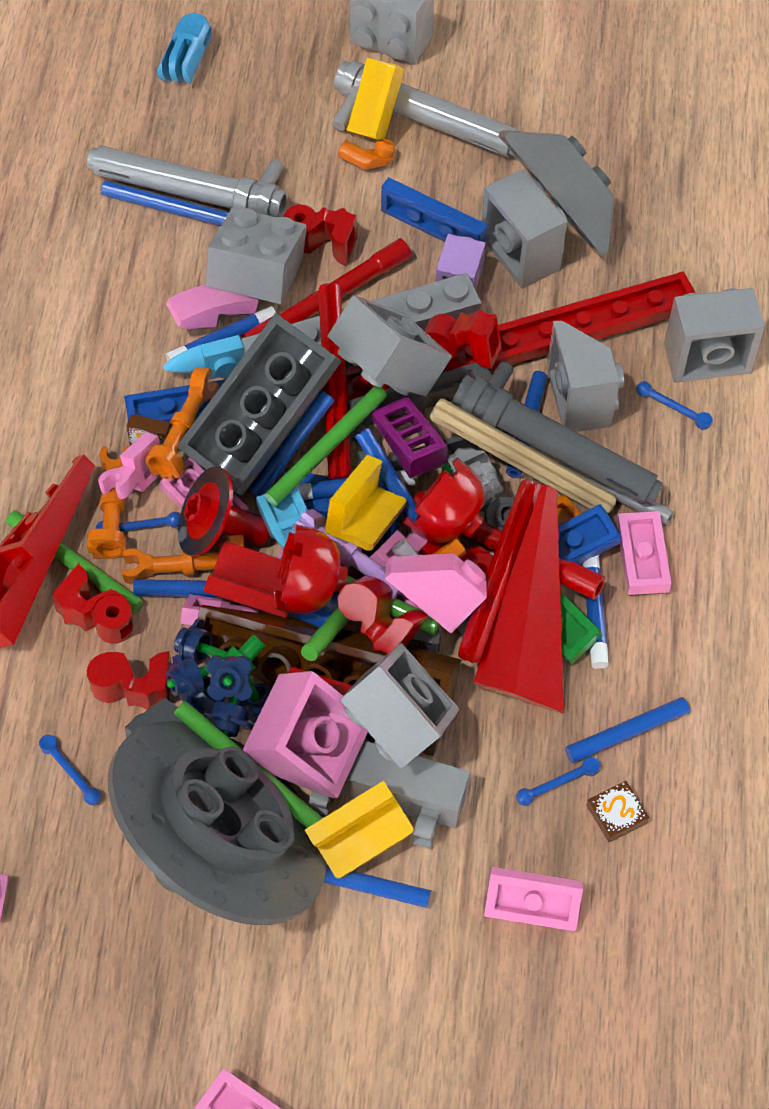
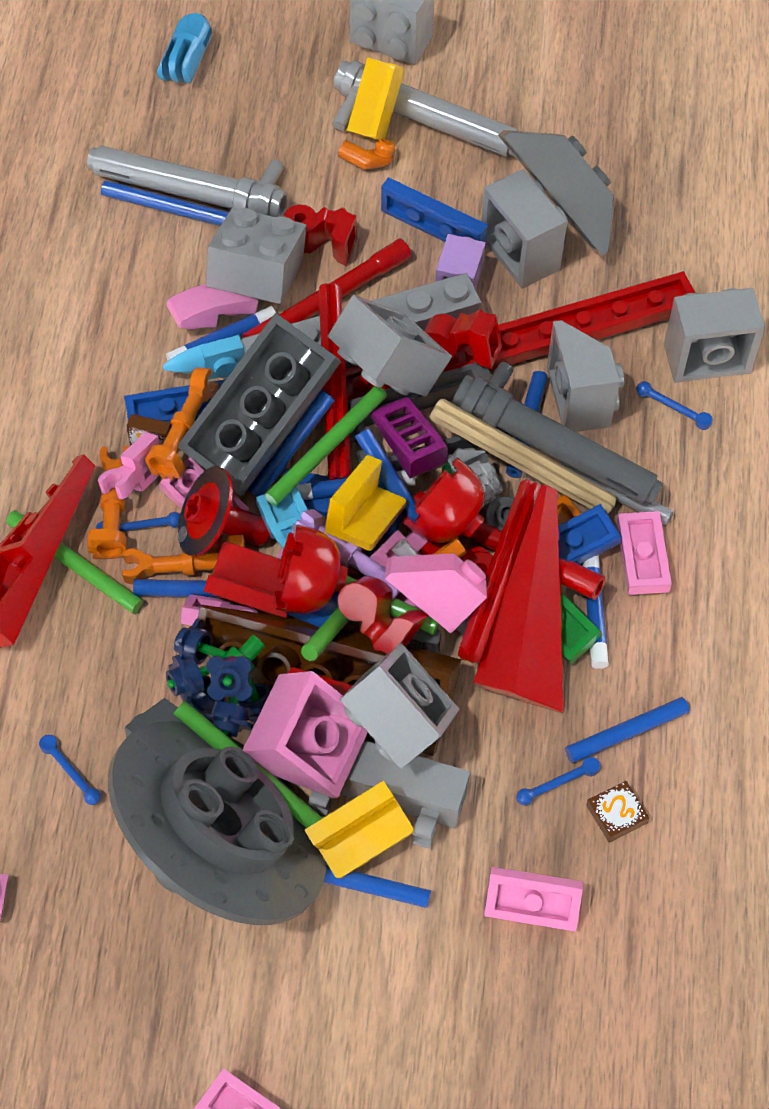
red leg [52,563,133,644] -> none
red leg [87,651,172,710] -> none

